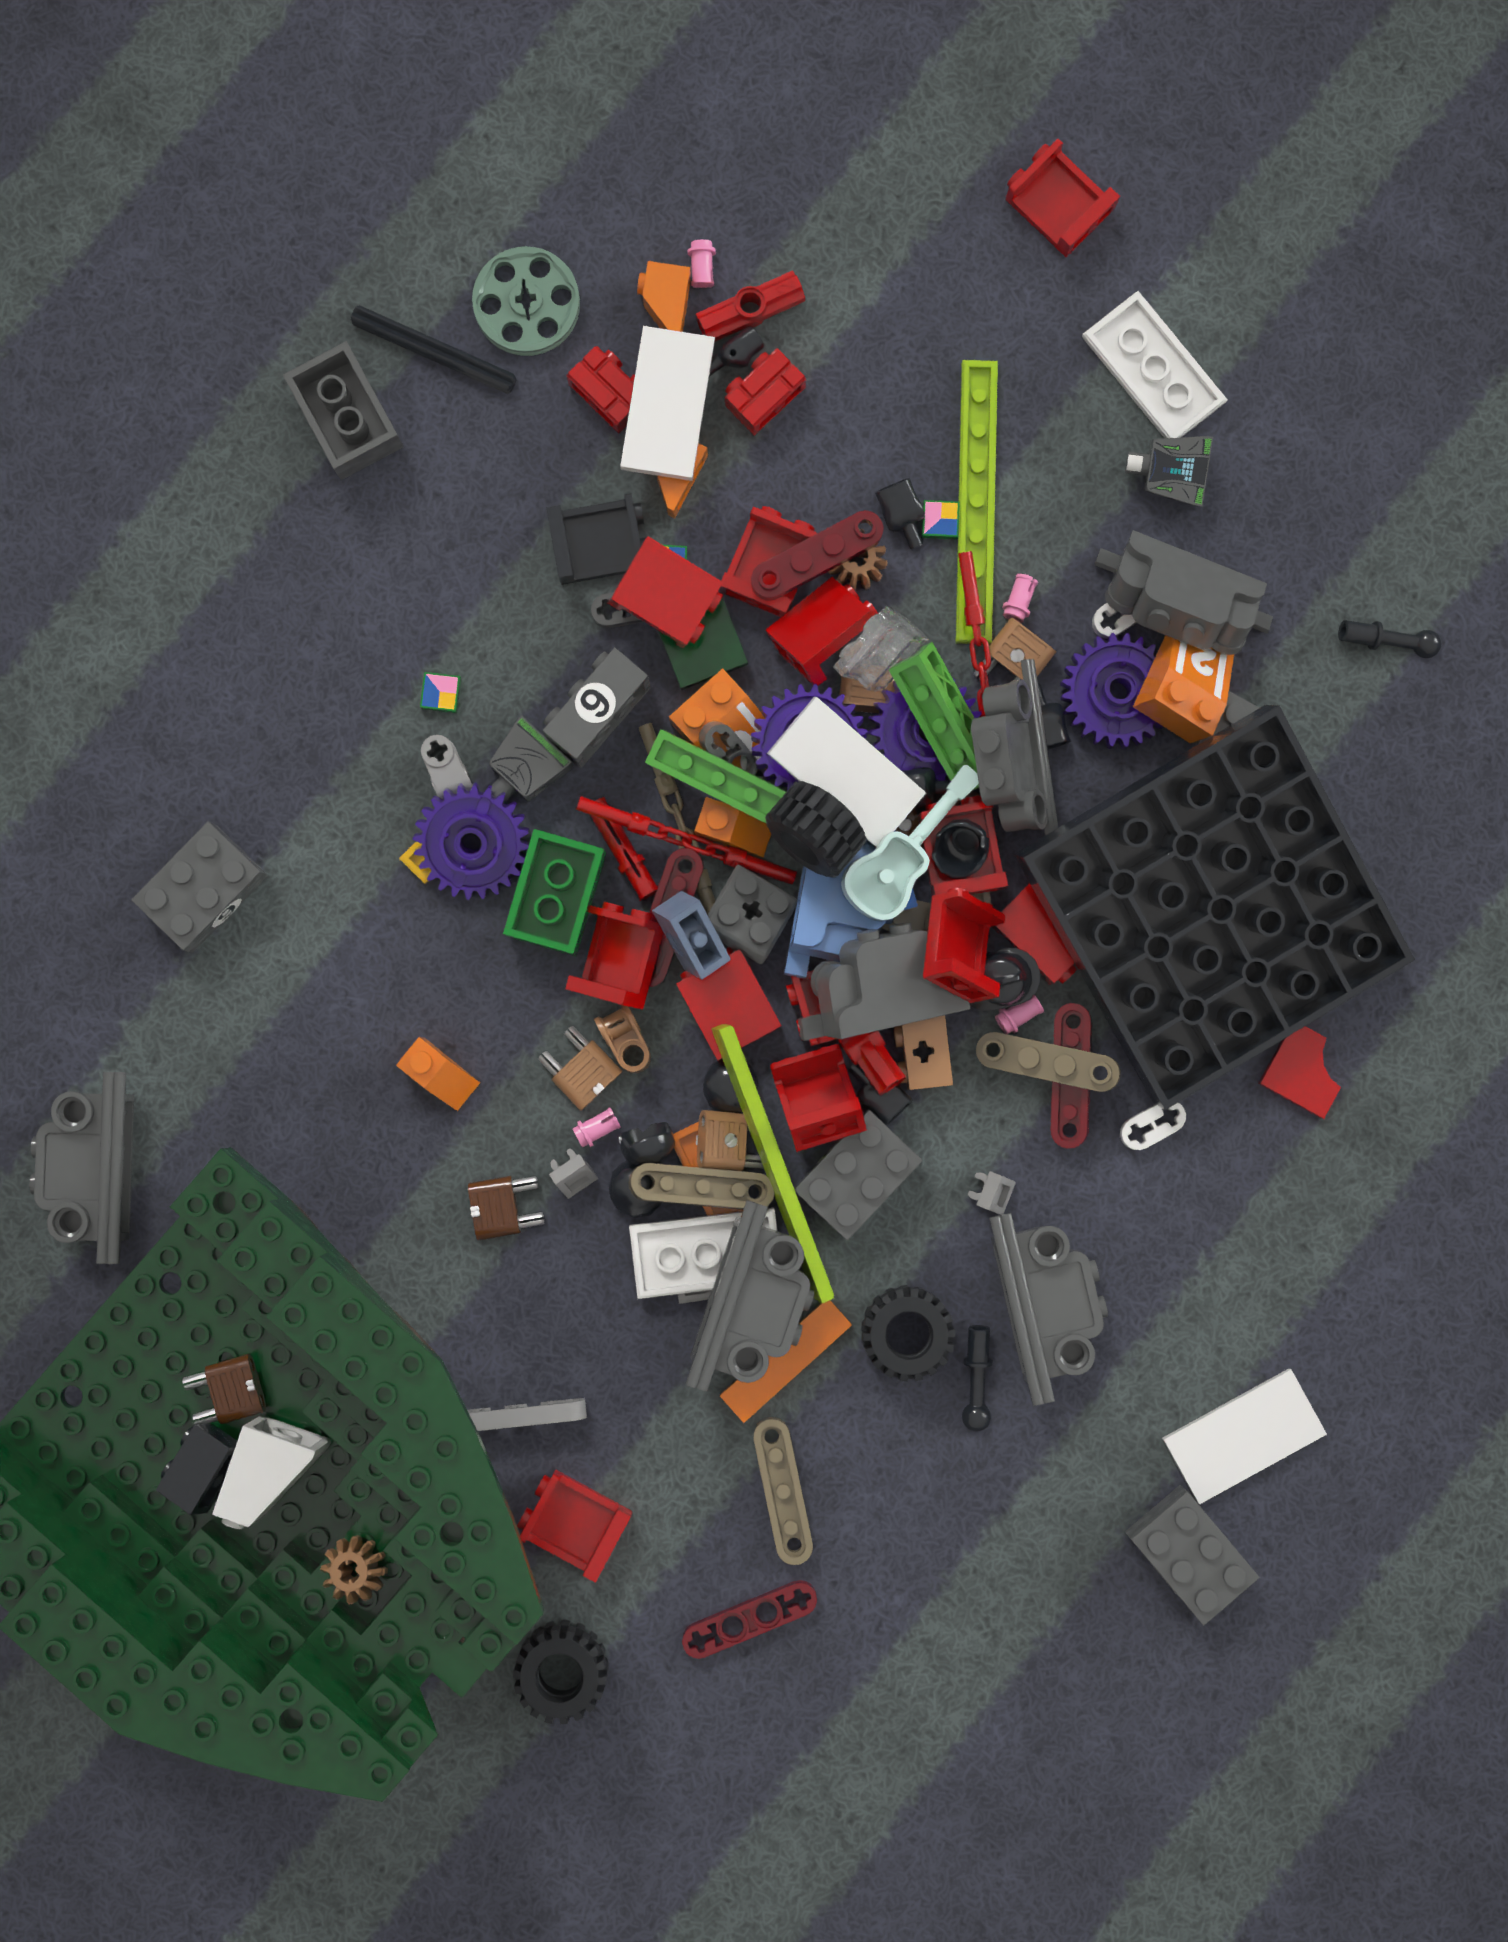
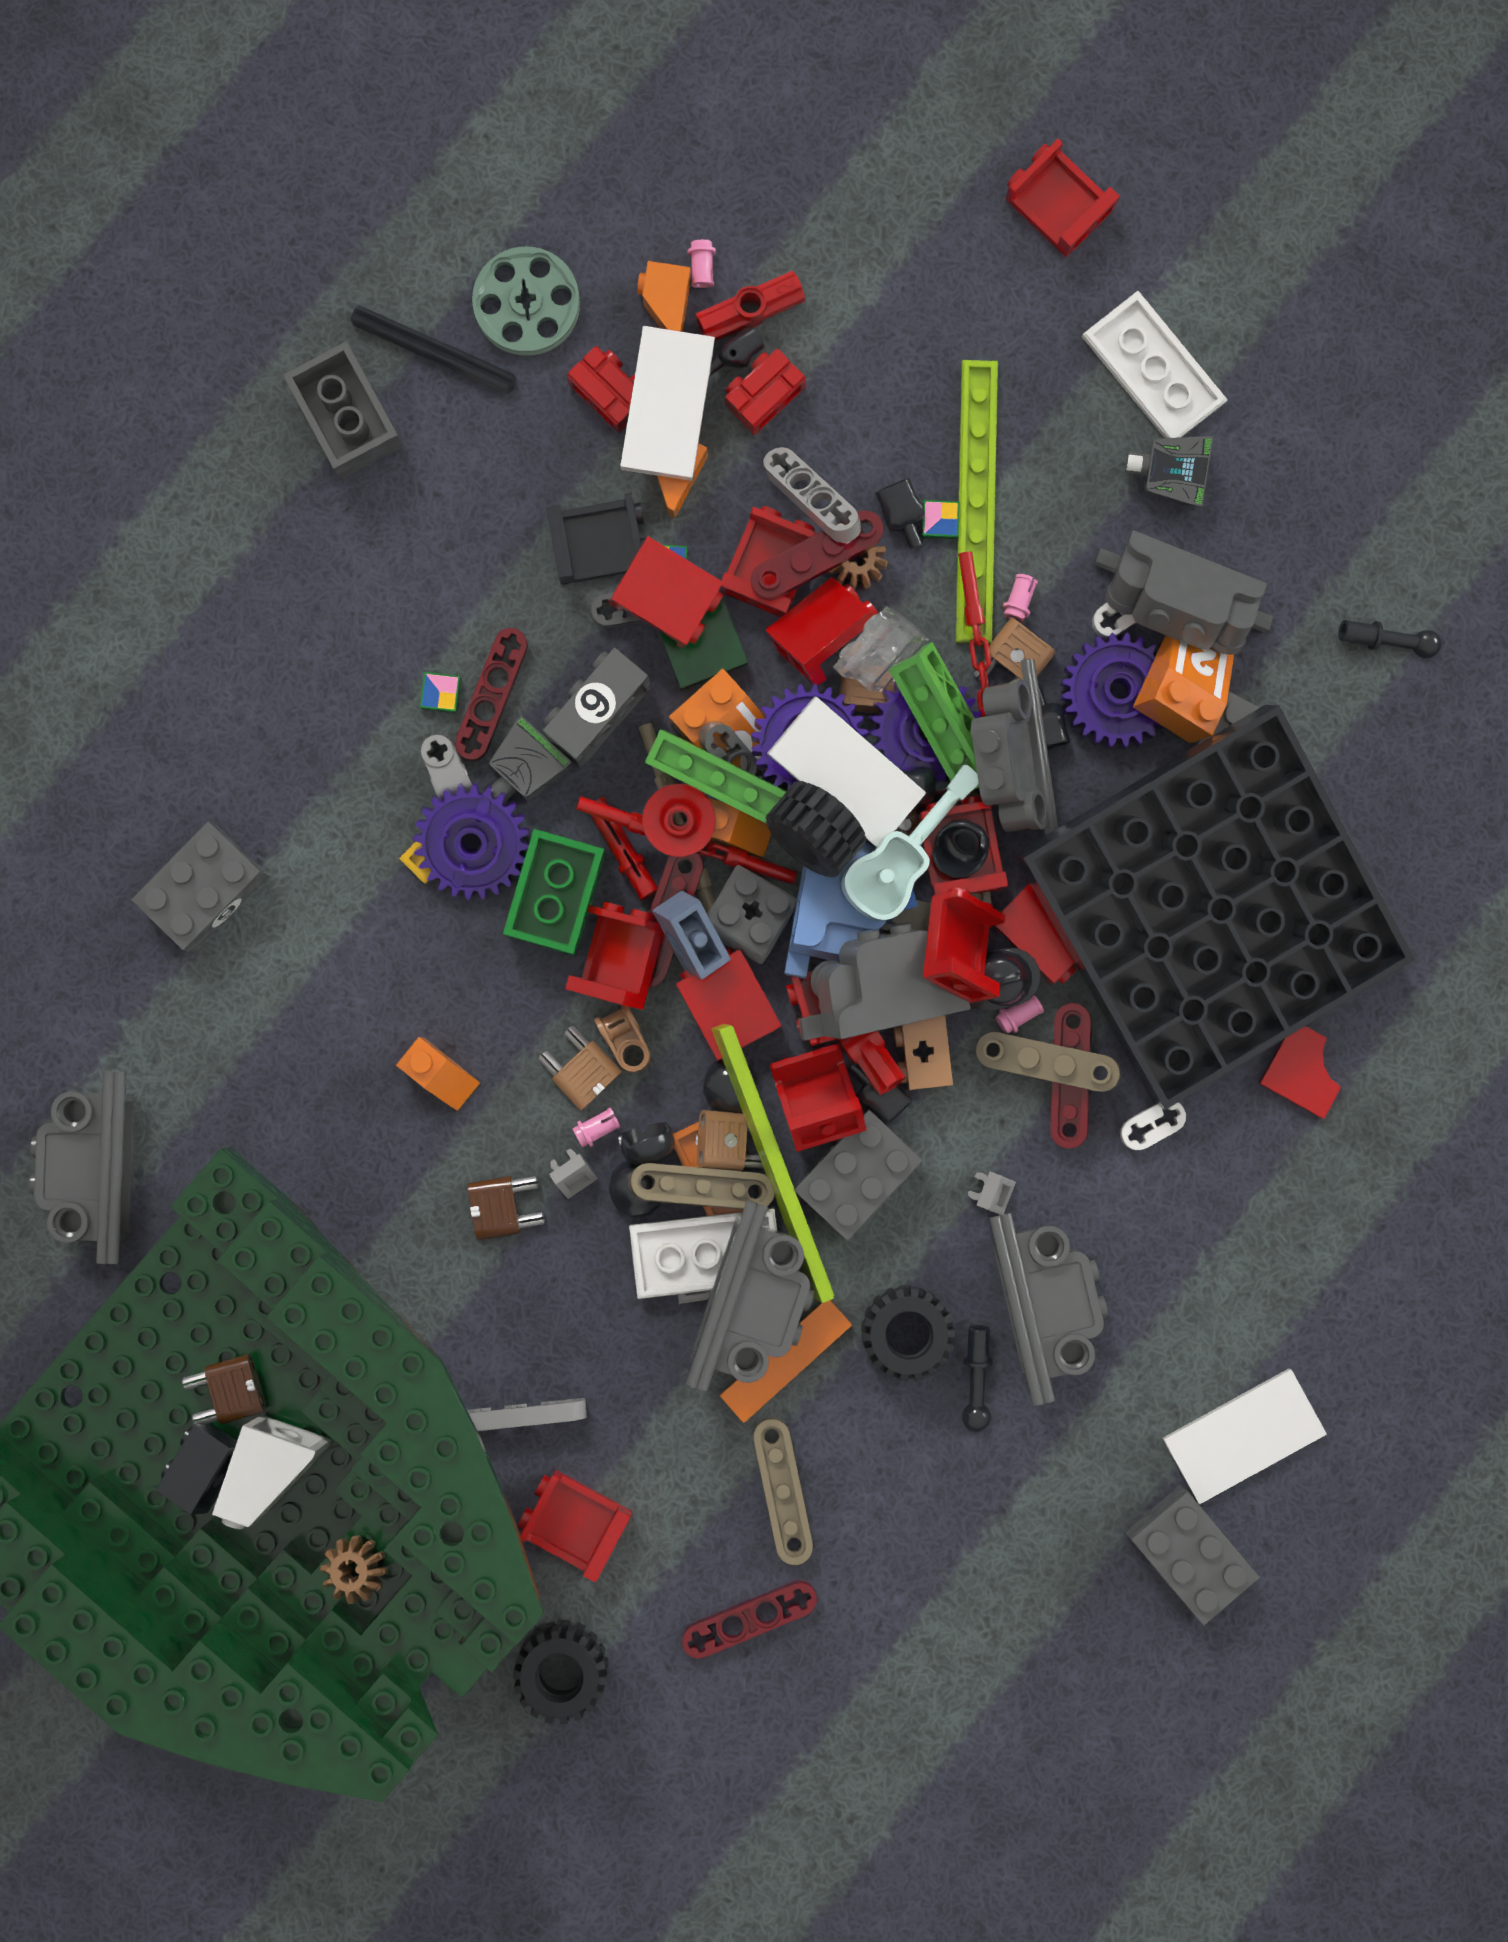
none -> dark red beam [455,628,528,762]
none -> red dish [642,784,716,857]
none -> light grey beam [763,447,861,543]

